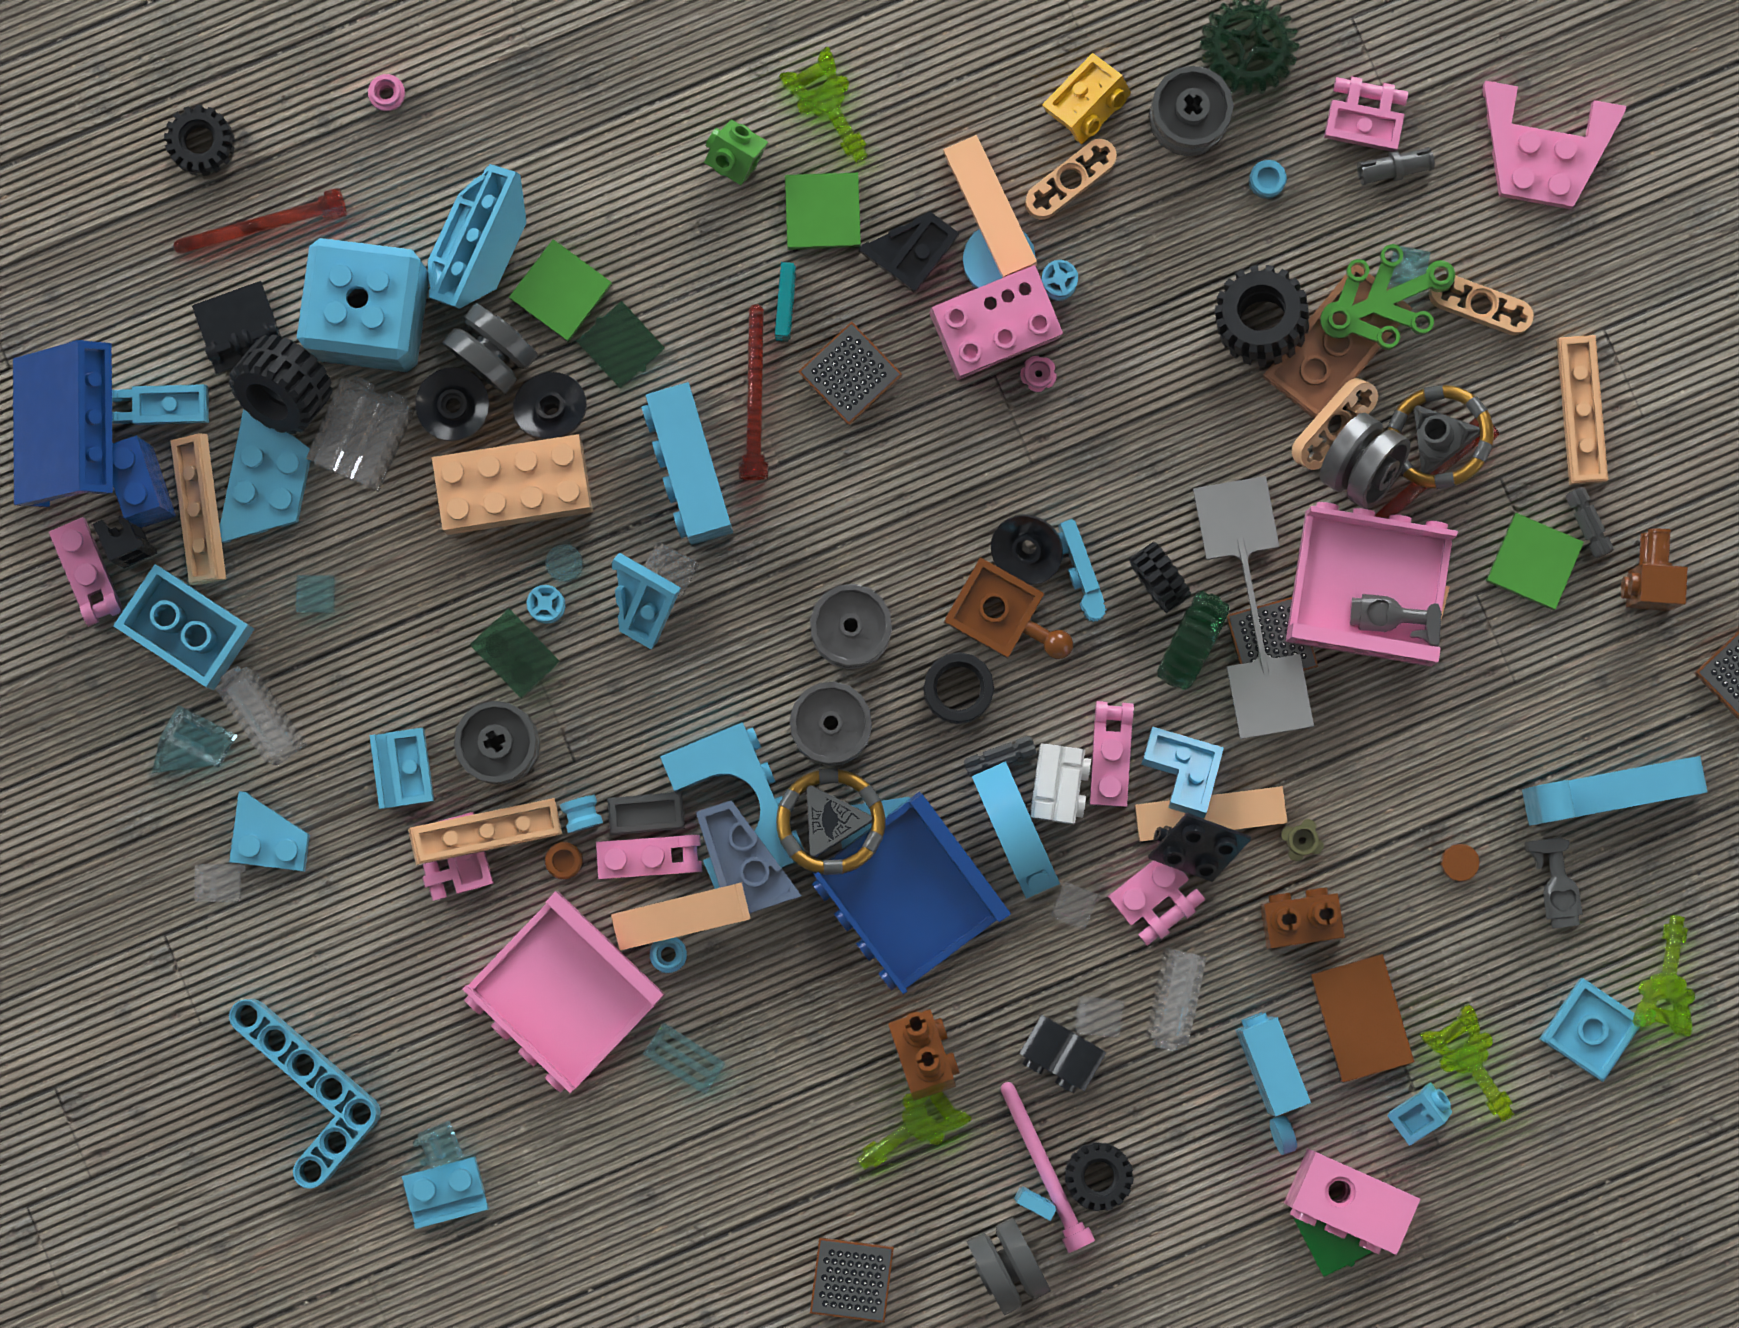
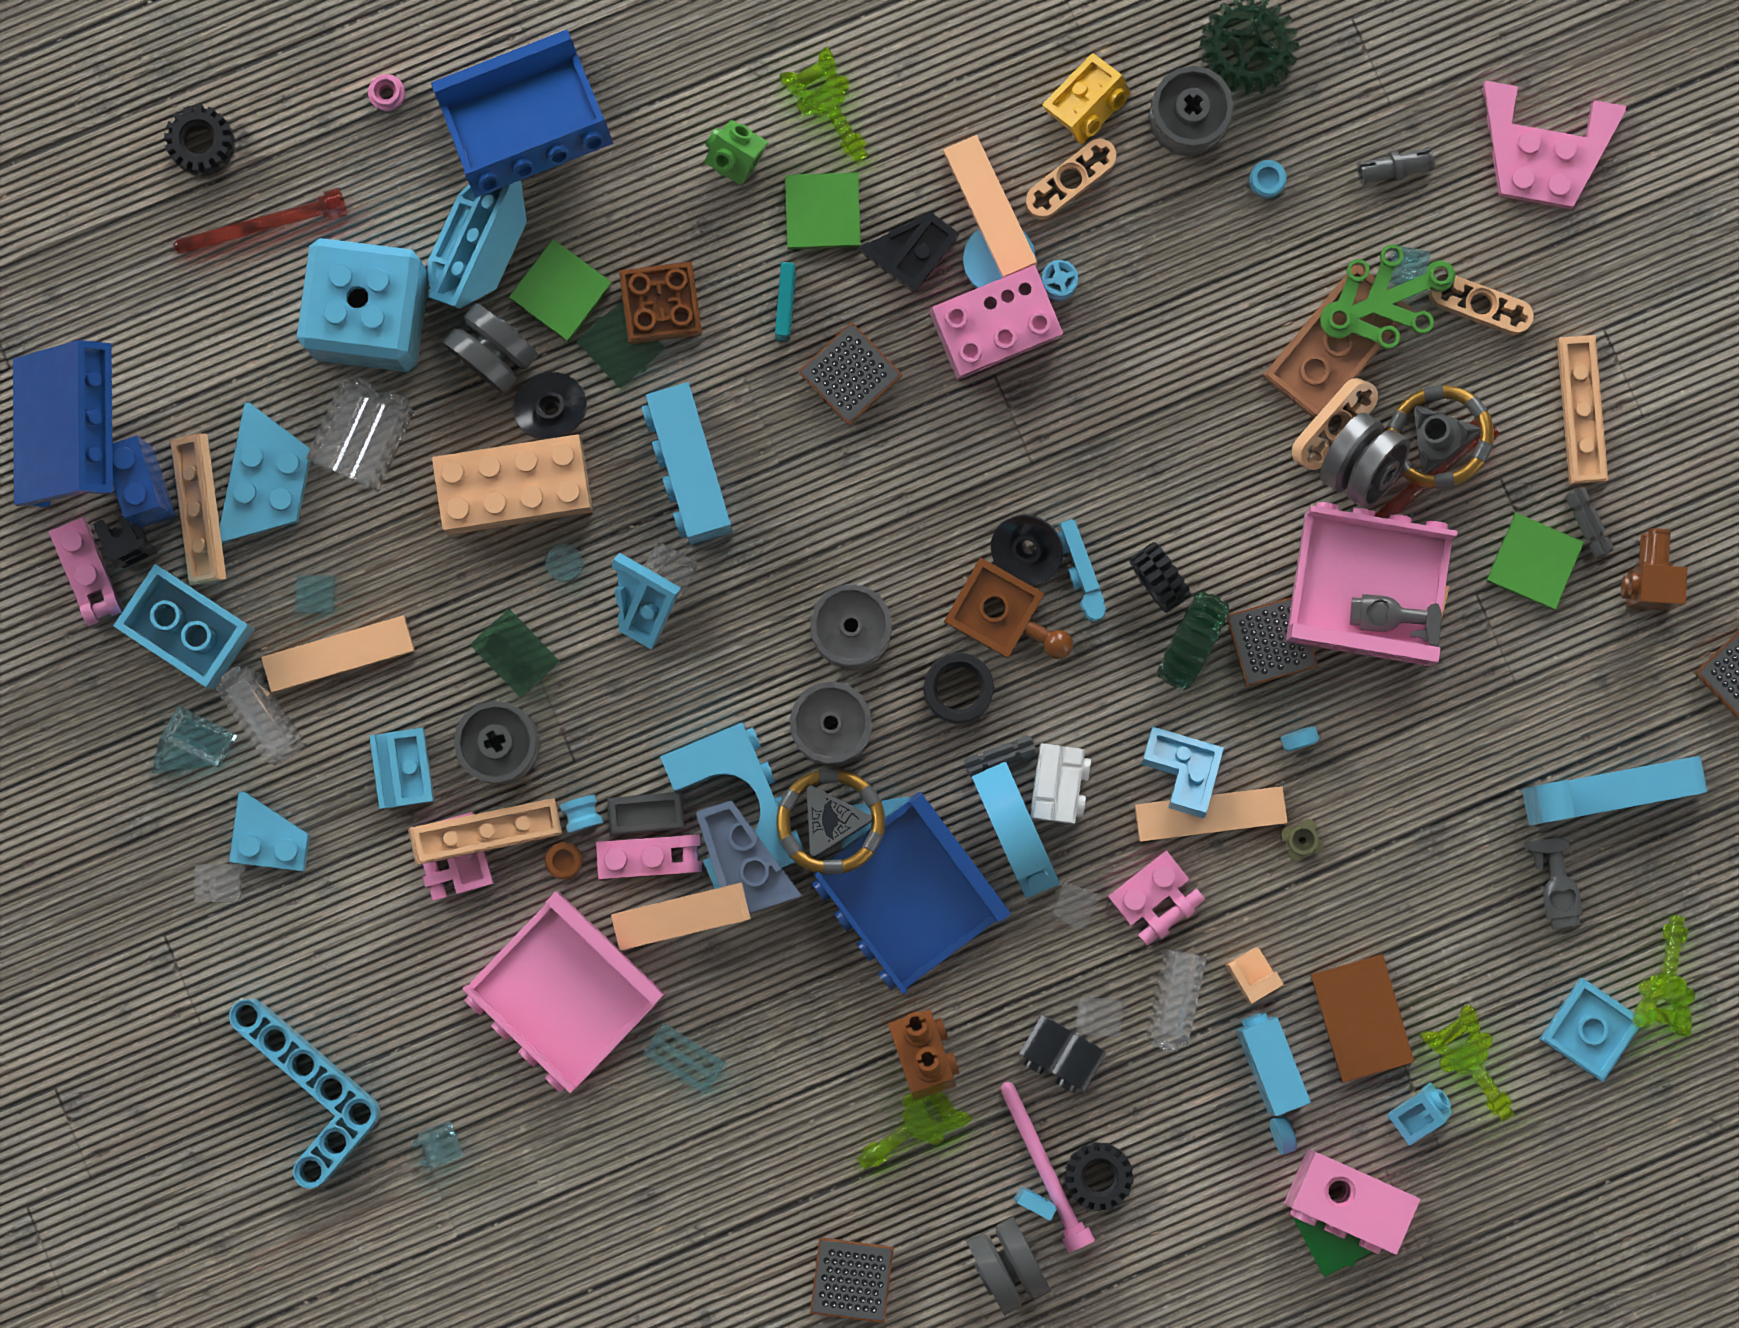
medium azure hinge [112,384,209,425] -> none
black hinge [191,281,282,374] -> none
black tyre [229,335,333,434] -> none
medium azure plate [402,1156,489,1229] -> none
black dish [415,367,489,441] -> none
medium azure wheel [526,585,566,624] -> none
medium azure plate [650,937,687,973] -> none
clear red piece [739,304,768,480] -> none
bright pink plate [1020,356,1057,392] -> none
bright pink plate [1089,701,1134,807] -> none
black hinge [1148,813,1252,882] -> none
light grey hinge [1193,476,1314,739] -> none
black tyre [1215,265,1309,367] -> none
dark orange brick [1260,887,1345,949] -> none
bright pink plate [1324,76,1408,152] -> none
dark orange tile [1440,844,1480,881] -> none
none -> light nougat tile [261,615,415,693]
none -> blue panel [431,29,614,198]
none -> dark orange tile [619,261,702,344]
none -> light nougat panel [1226,947,1284,1004]
none -> medium azure tile [1280,726,1320,751]

